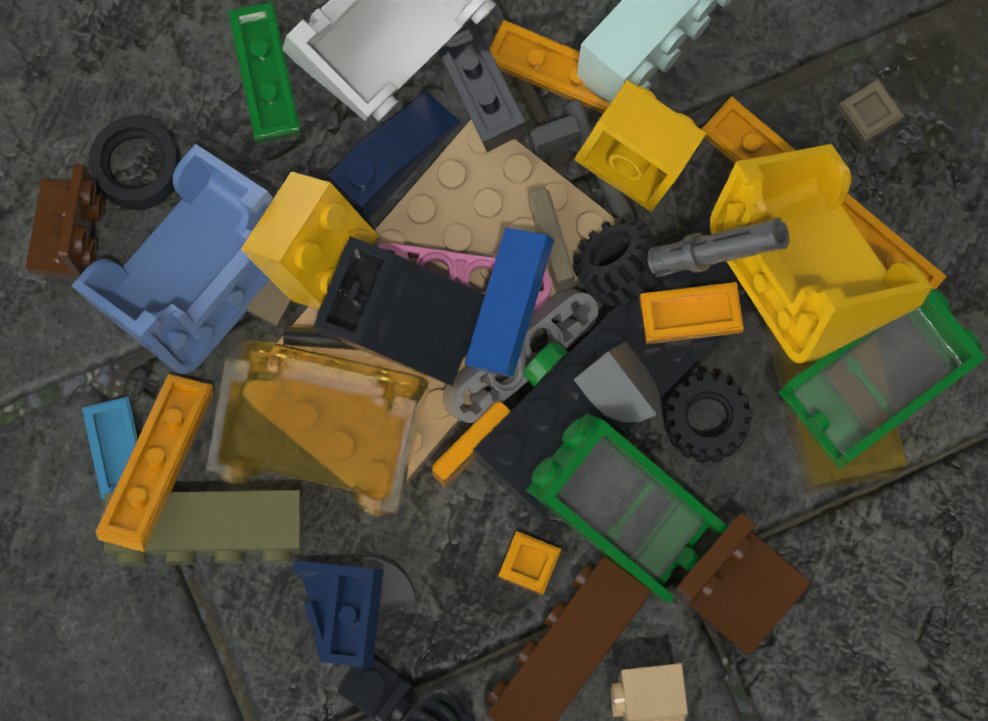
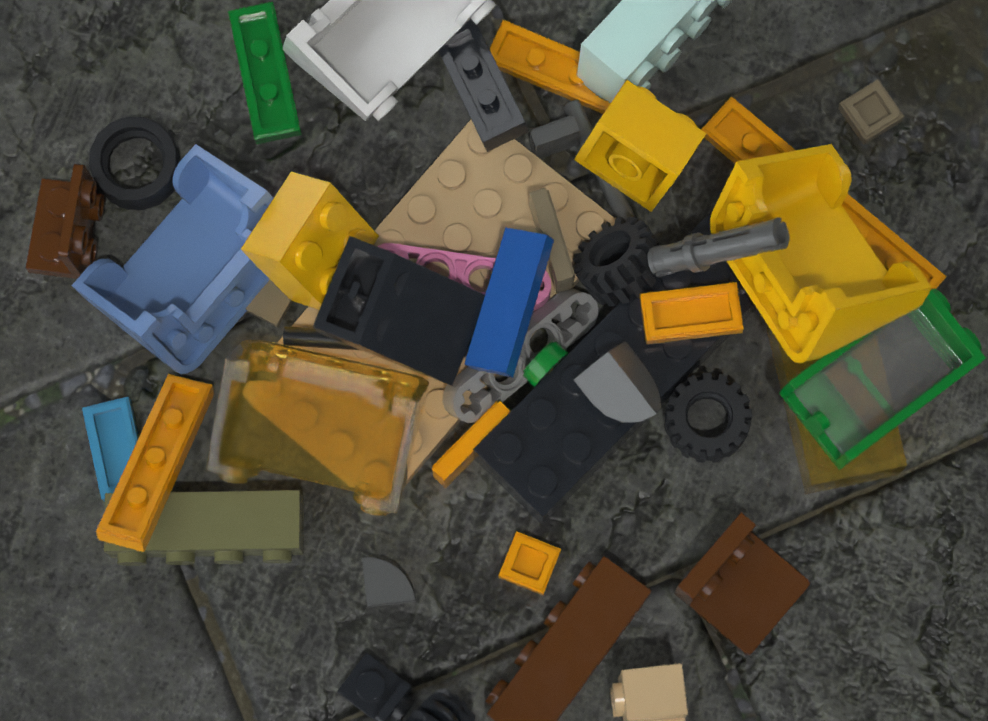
dark blue wing [293,560,384,668] -> none
dark blue slope [327,91,460,222] -> none
door [526,413,728,604] -> none

